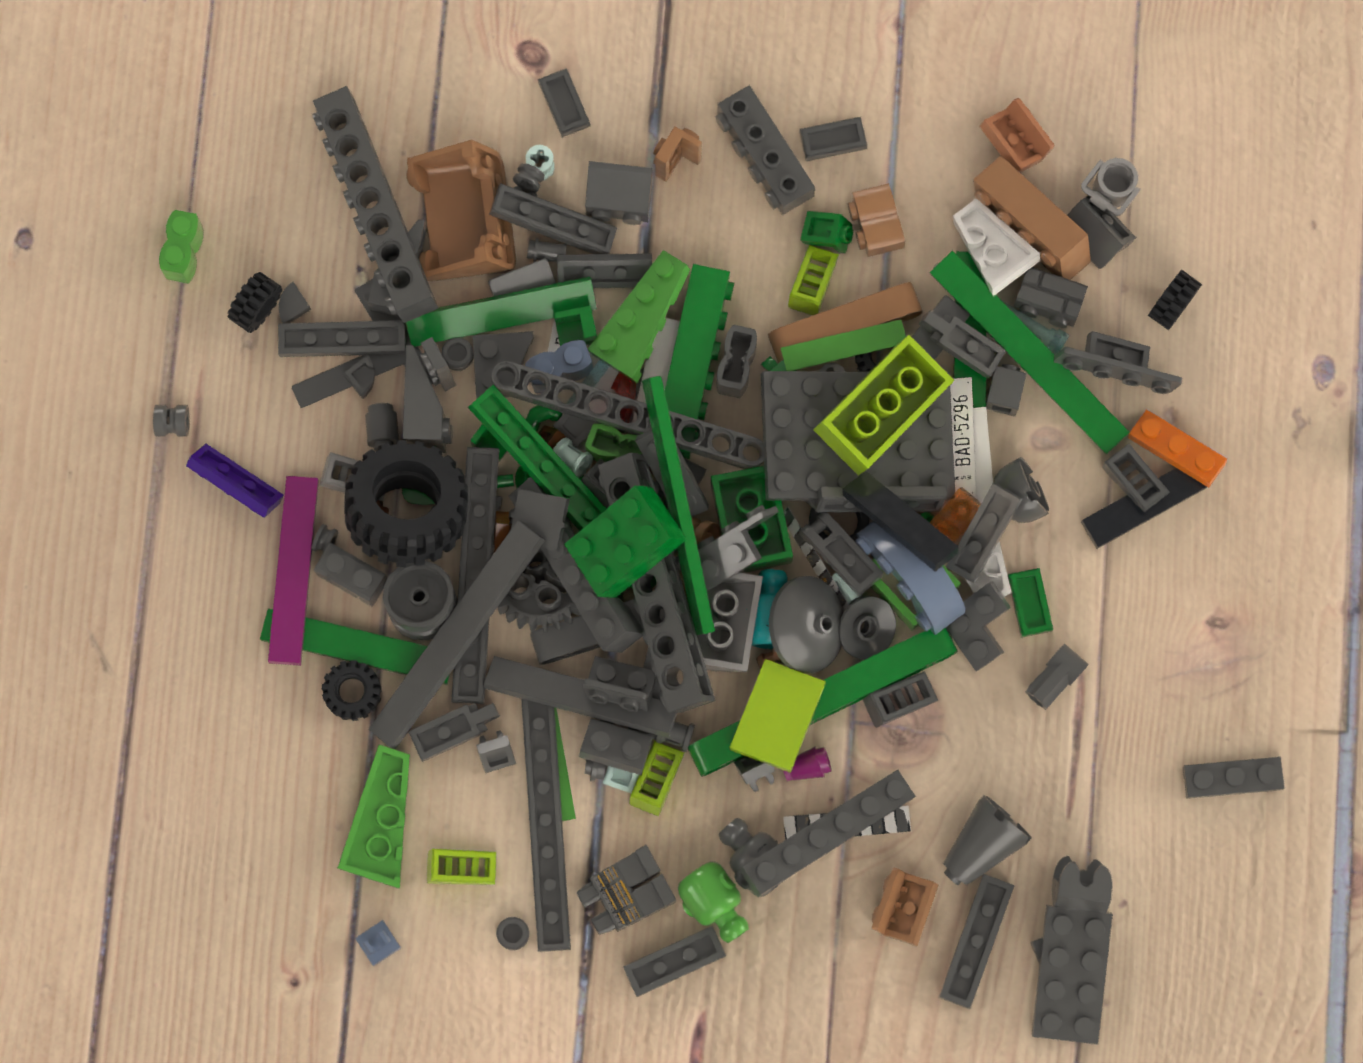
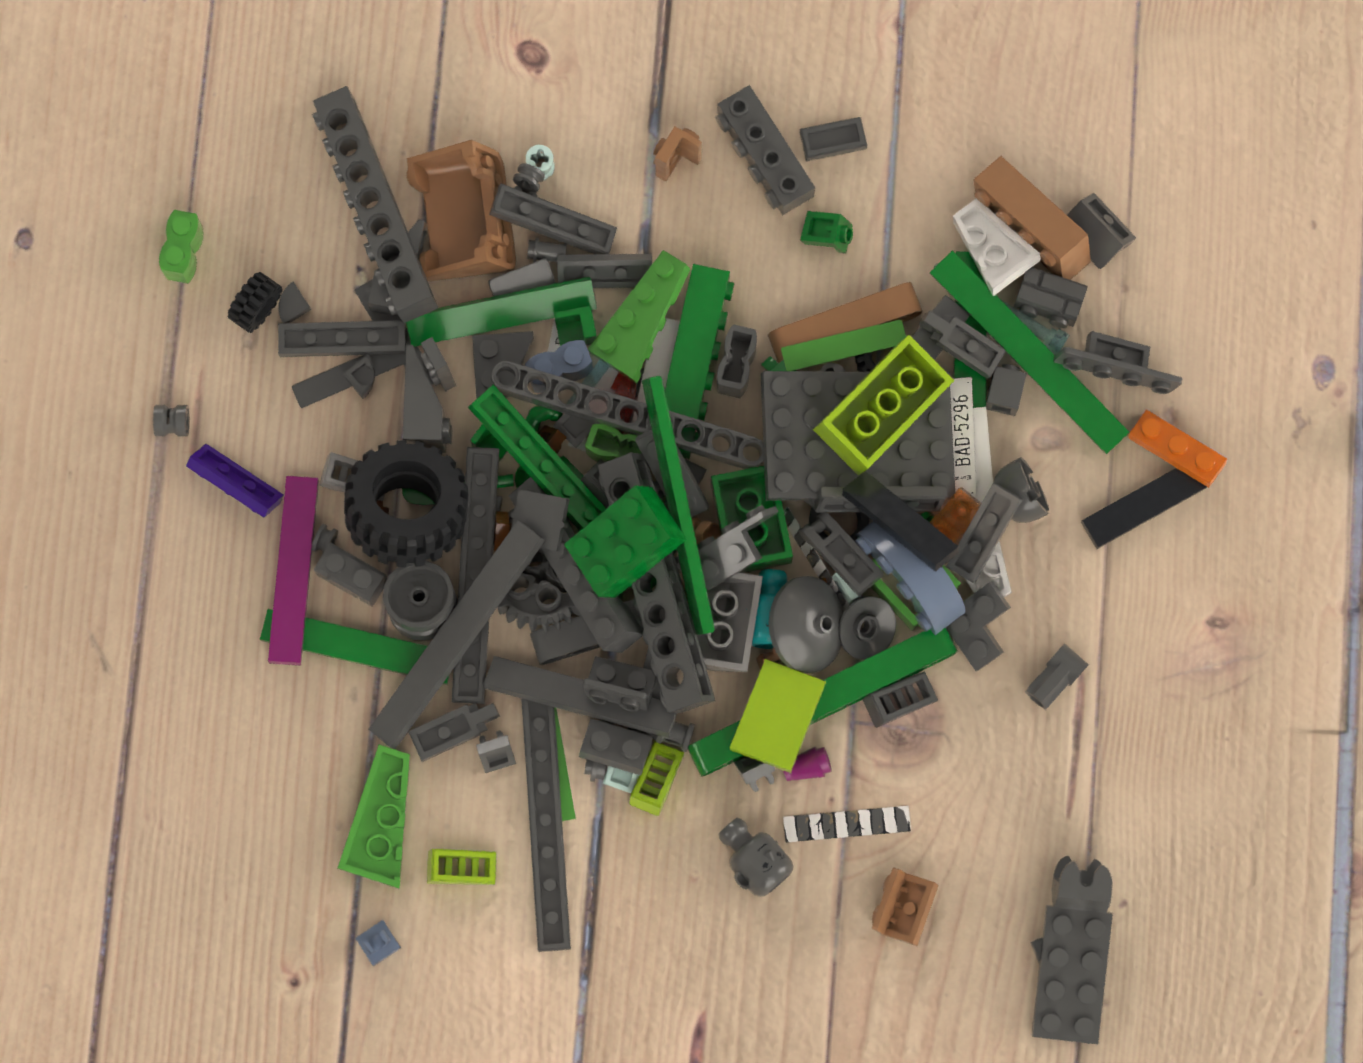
black tyre [322,660,382,721] -> none
dark grey brick [365,403,399,451] -> none
dark grey tile [441,337,474,371] -> none
dark grey tile [496,917,530,950] -> none
dark grey tile [538,68,590,138] -> none
light aqua bush [553,437,593,478] -> none
dark grey hips [577,845,676,935] -> none
dark grey slope [585,161,653,225] -> none
dark grey plate [623,926,726,997] -> none
bright green piece [678,861,749,943] -> none
dark grey plate [740,769,916,897] -> none
lime slope [788,245,839,316] -> none
medium nougat brick [848,183,905,257] -> none
dark grey plate [939,874,1015,1009] -> none
dark grey cone [943,795,1032,885] -> none
nougat bracket [979,98,1054,173] -> none
green tile [1008,568,1053,638] -> none
light grey piece [1081,158,1141,216] -> none
dark grey slope [1102,444,1169,512] -> none
black tyre [1148,269,1202,330] -> none
dark grey plate [1182,757,1285,799] -> none

